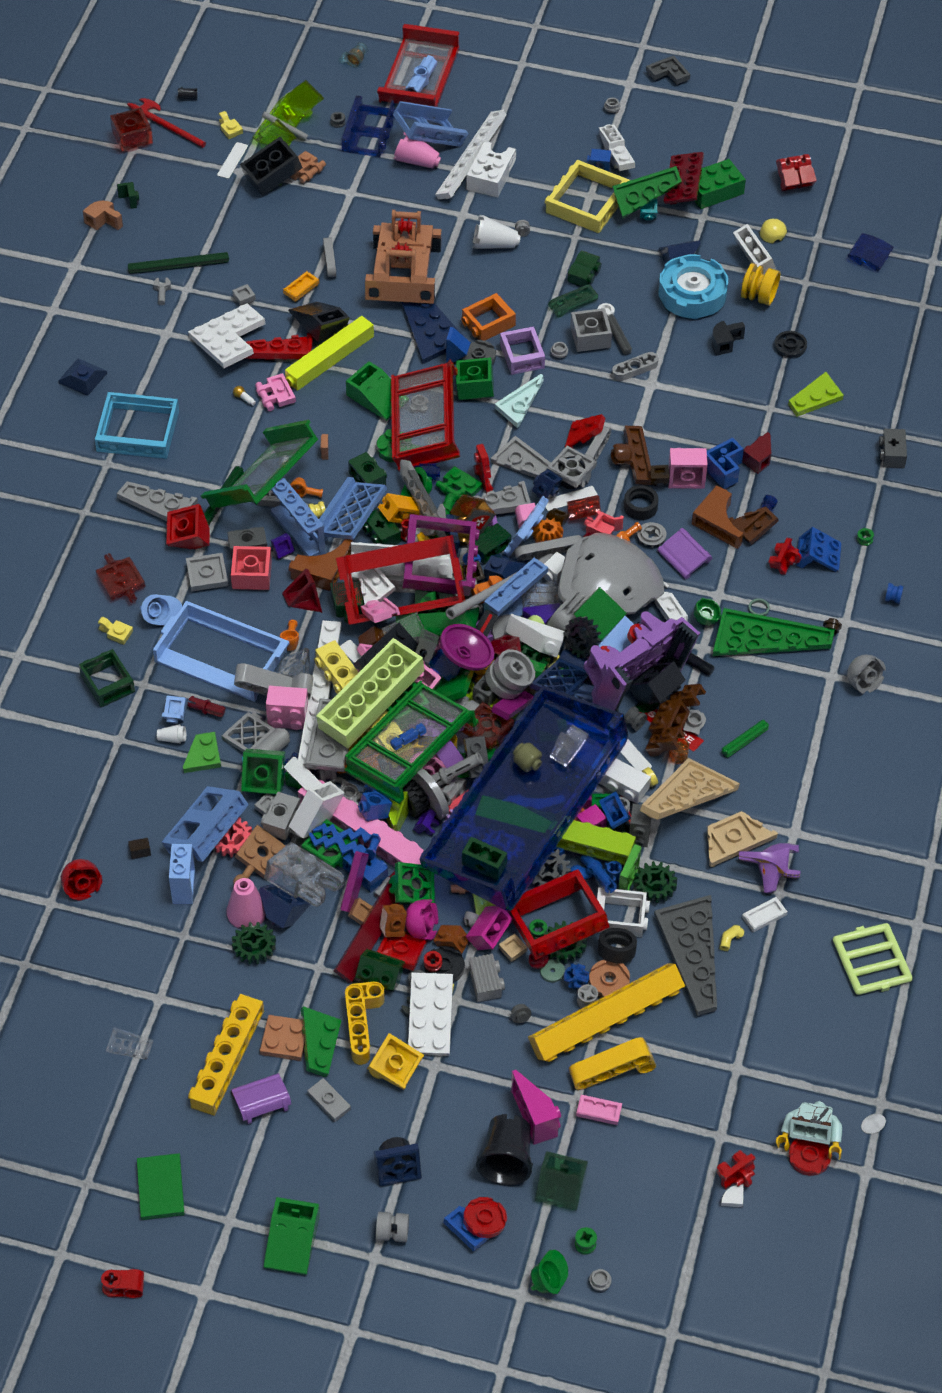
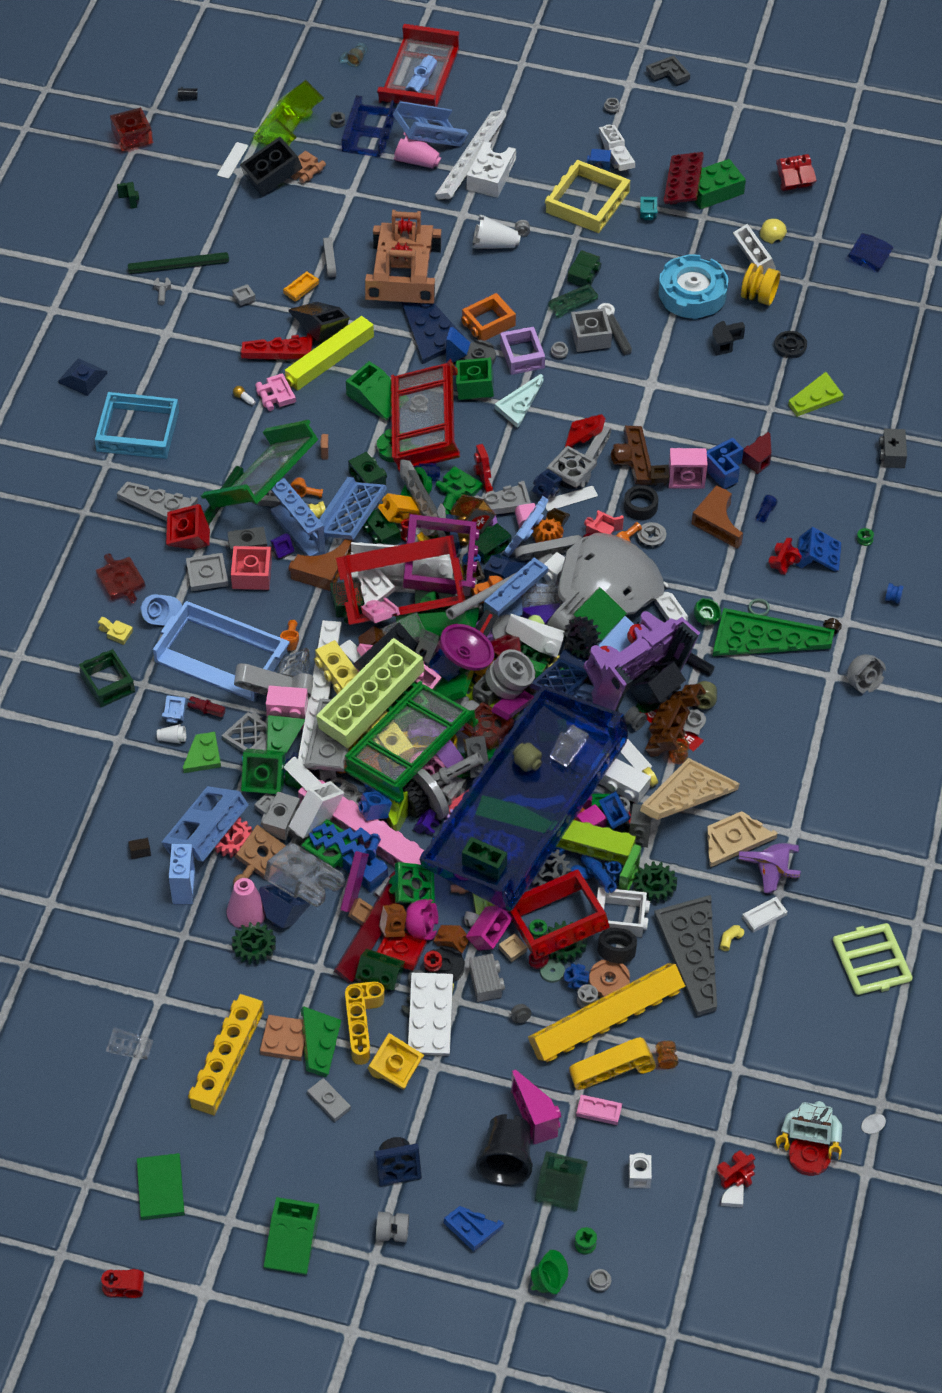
red cylinder [60,859,102,900] -> none
nougat brick [83,201,123,230] -> none
red piece [127,98,206,148] -> none
white plate [188,304,266,368] -> none
light yellow plate [219,111,243,139] -> none
medium lavender piece [231,1073,292,1124] -> none
light grey bar [261,111,308,140] -> none
dark red slope [282,569,323,613] -> none
blue axle [390,723,427,750] -> none
red tile [463,1197,507,1238] -> none
light grey wing [490,436,551,478] -> none
clear red hips [566,495,601,521] -> none
green wing [612,166,682,218] -> none
light grey beam [612,352,659,381] -> none
medium lavender piece [657,528,713,579] -> none
dark blue slope [659,240,701,264] -> none
green axle [721,720,769,757] -> none
reddish brown wing [729,507,779,545] -> none
none -> green wing [266,715,305,755]
none -> white brick [629,1153,652,1188]
none -> clear orange wheel [655,1041,679,1069]
none -> olive head [696,681,717,709]

